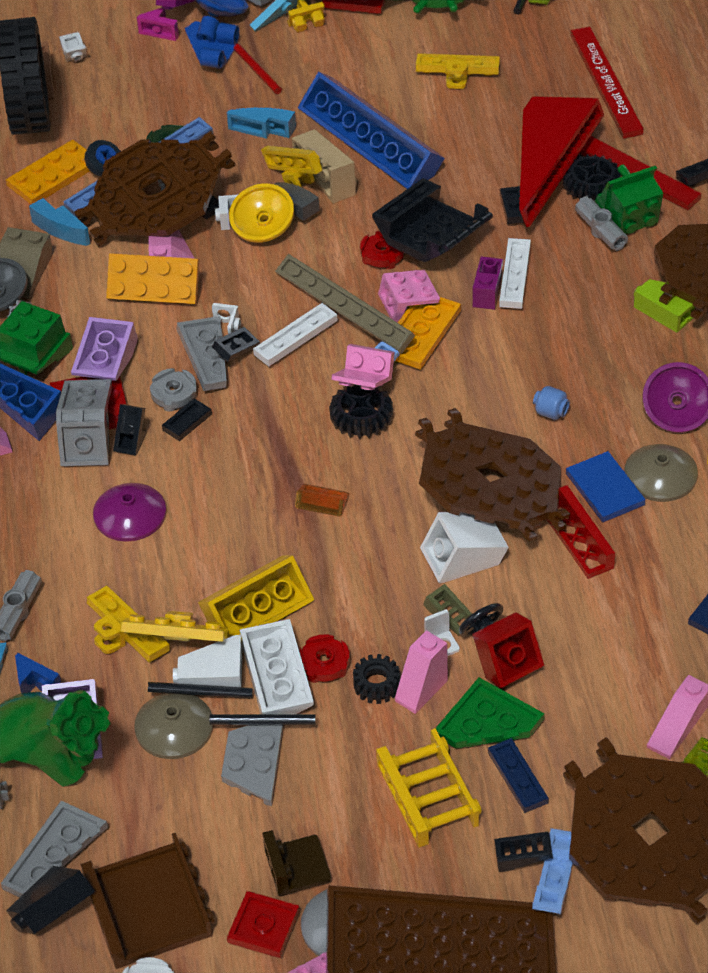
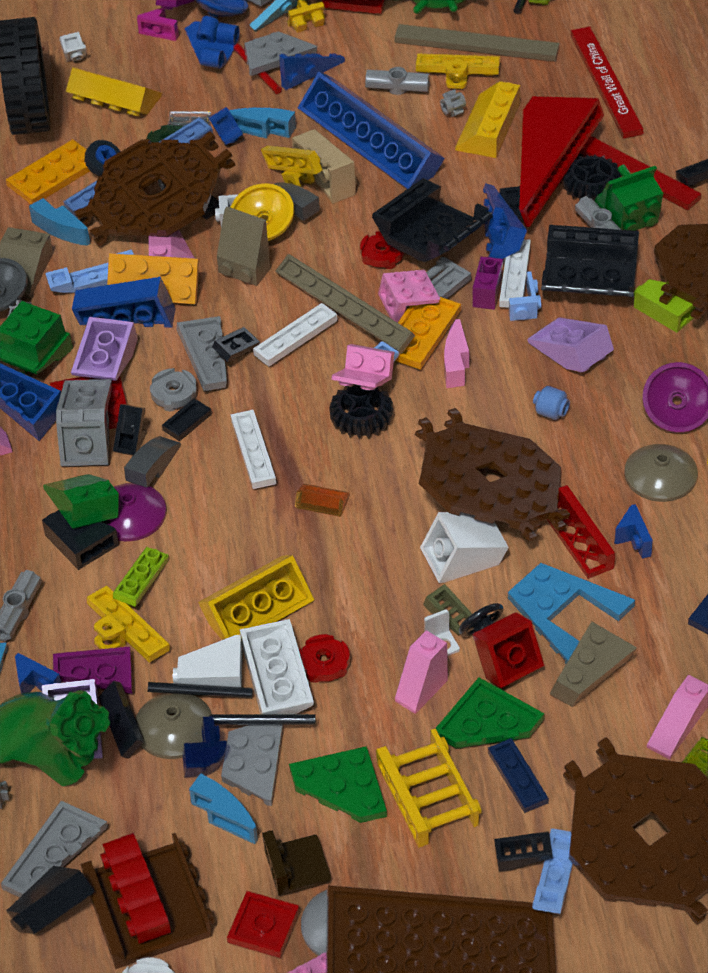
yellow plate [121,611,228,642] -> none
white bracket [212,303,241,334] -> none
black tyre [353,654,400,704] -> none
blue tile [566,451,646,523] -> none
none -> black slope [42,510,119,570]
none -> green slope [43,474,119,528]
none -> light blue slope [45,249,134,293]
none -> magenta wing [53,647,133,694]
none -> yellow slope [66,67,162,116]
none -> blue wedge [72,277,176,328]
none -> black tile [98,680,144,758]
none -> red brick [99,833,171,944]
none -> lime tile [113,547,169,607]
none -> dark grey slope [124,436,181,488]
none -> clear tile [167,111,212,131]
none -> clear blue brick [182,716,227,778]
none -> dark azure slope [189,773,258,844]
none -> blue bracket [209,107,243,145]
none -> dark tan slope [217,207,270,286]
none -> white plate [230,410,276,489]
none -> light grey wing [244,31,317,76]
none -> blue wing [279,54,345,90]
none -> green plate [289,746,387,823]
none -> light grey piece [365,67,430,95]
none -> dark tan tile [394,24,559,62]
none -> light grey plate [426,257,471,299]
none -> light grey gear [440,89,466,117]
none -> bright pink slope [444,319,469,388]
none -> yellow slope [455,81,520,158]
none -> blue wedge [483,183,527,259]
none -> dark azure wing [508,563,635,664]
none -> light blue bracket [509,271,541,321]
none -> lavender slope [527,317,614,372]
none -> black slope [541,225,639,297]
none -> dark tan wedge [550,621,637,707]
none -> blue slope [614,504,653,559]

